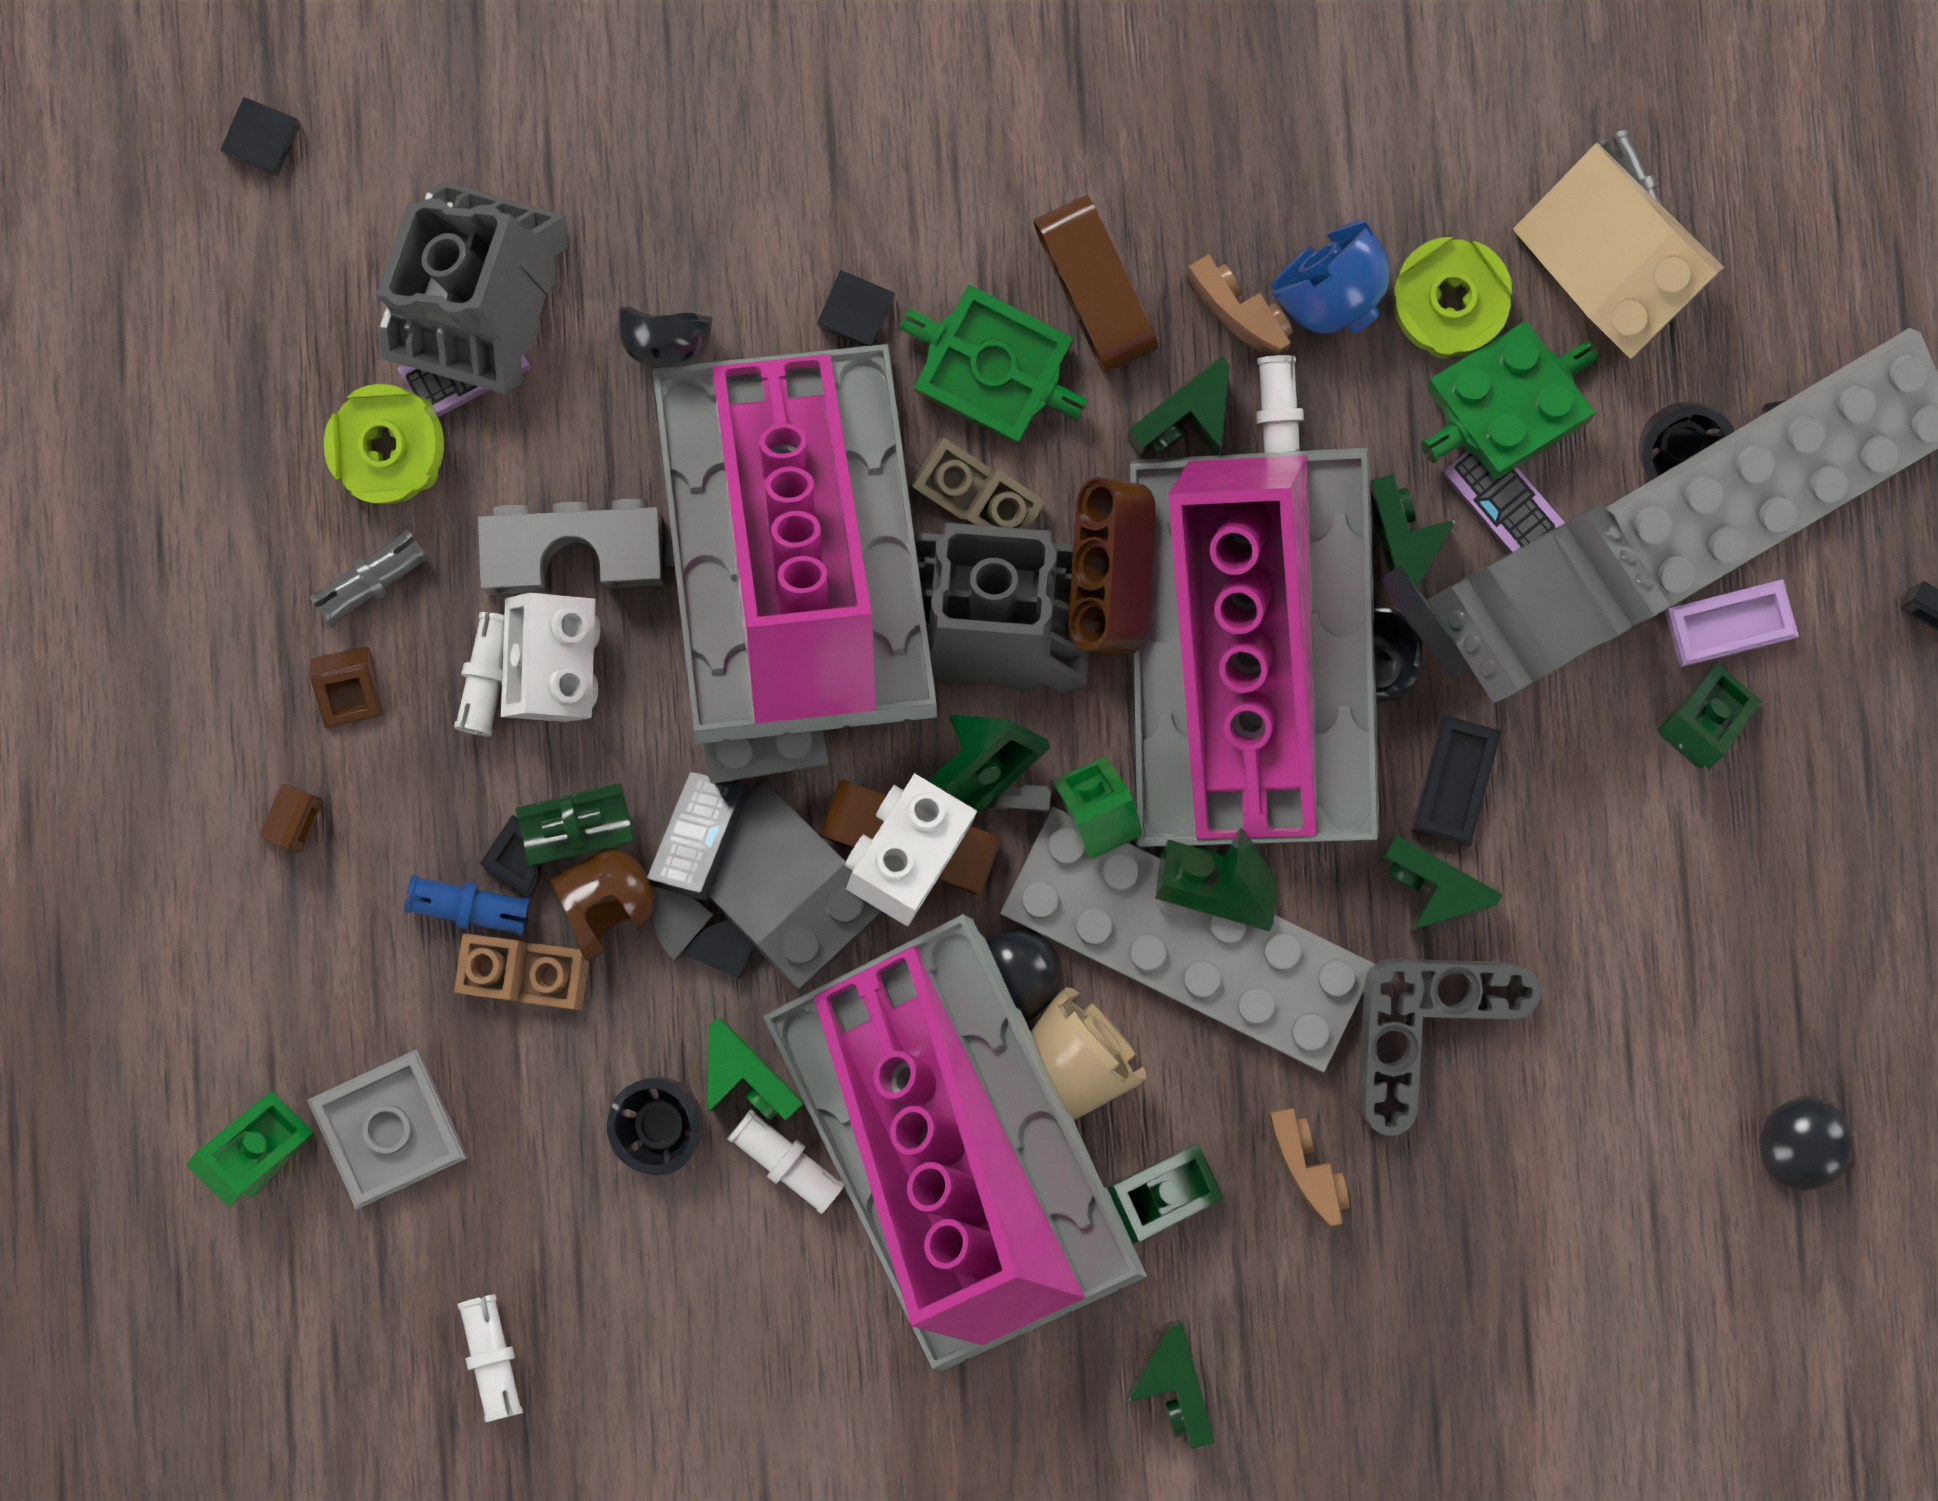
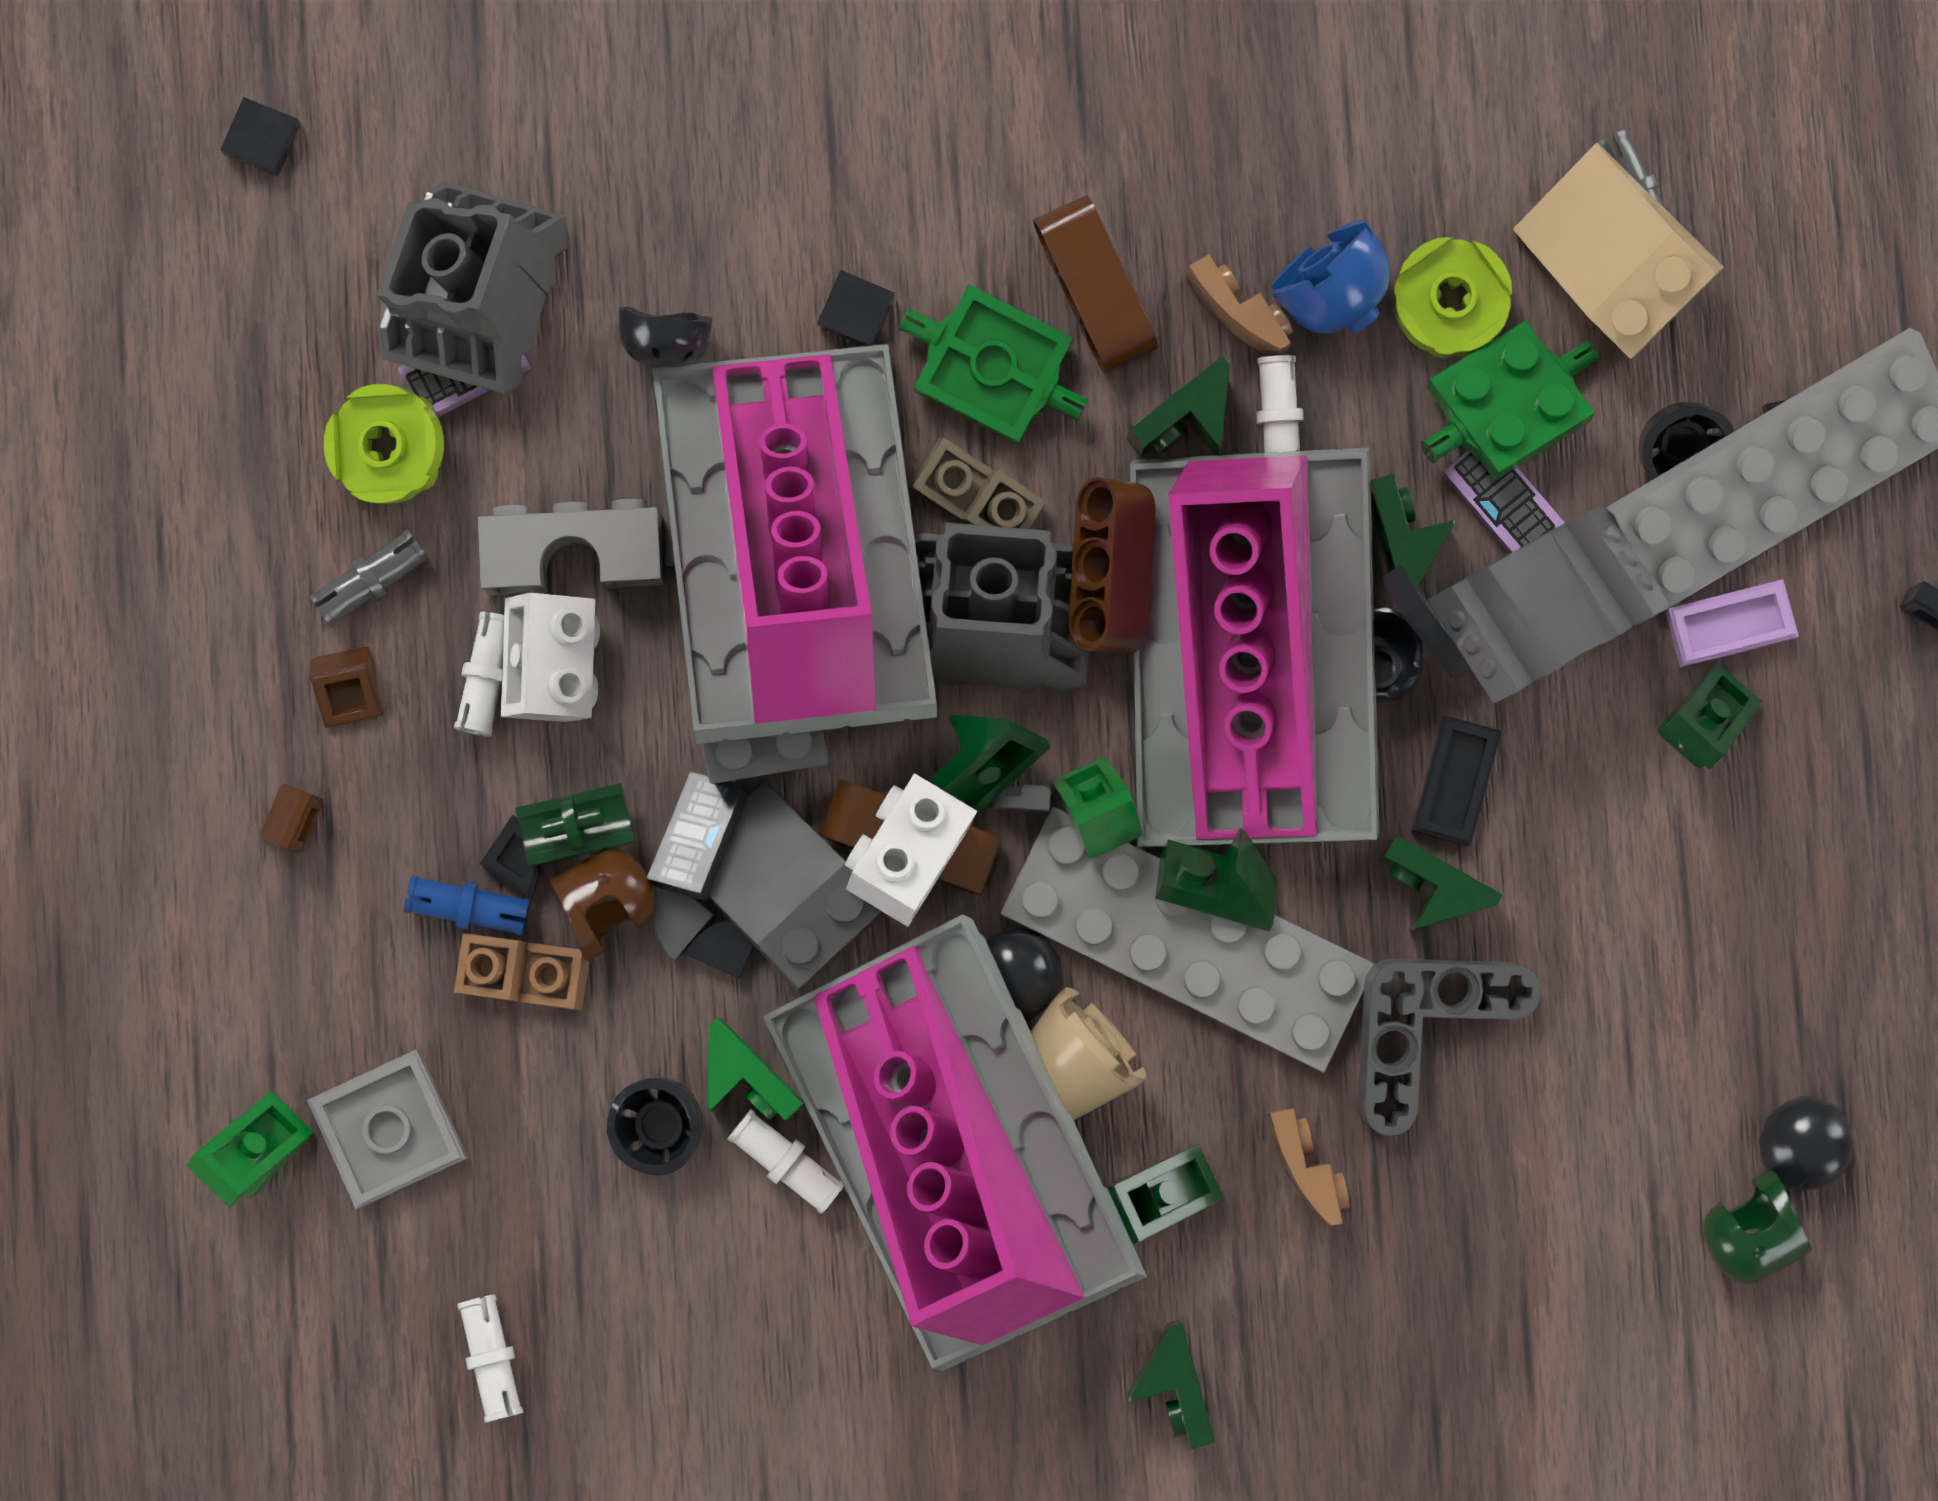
none -> dark green helmet [1703,1170,1812,1284]

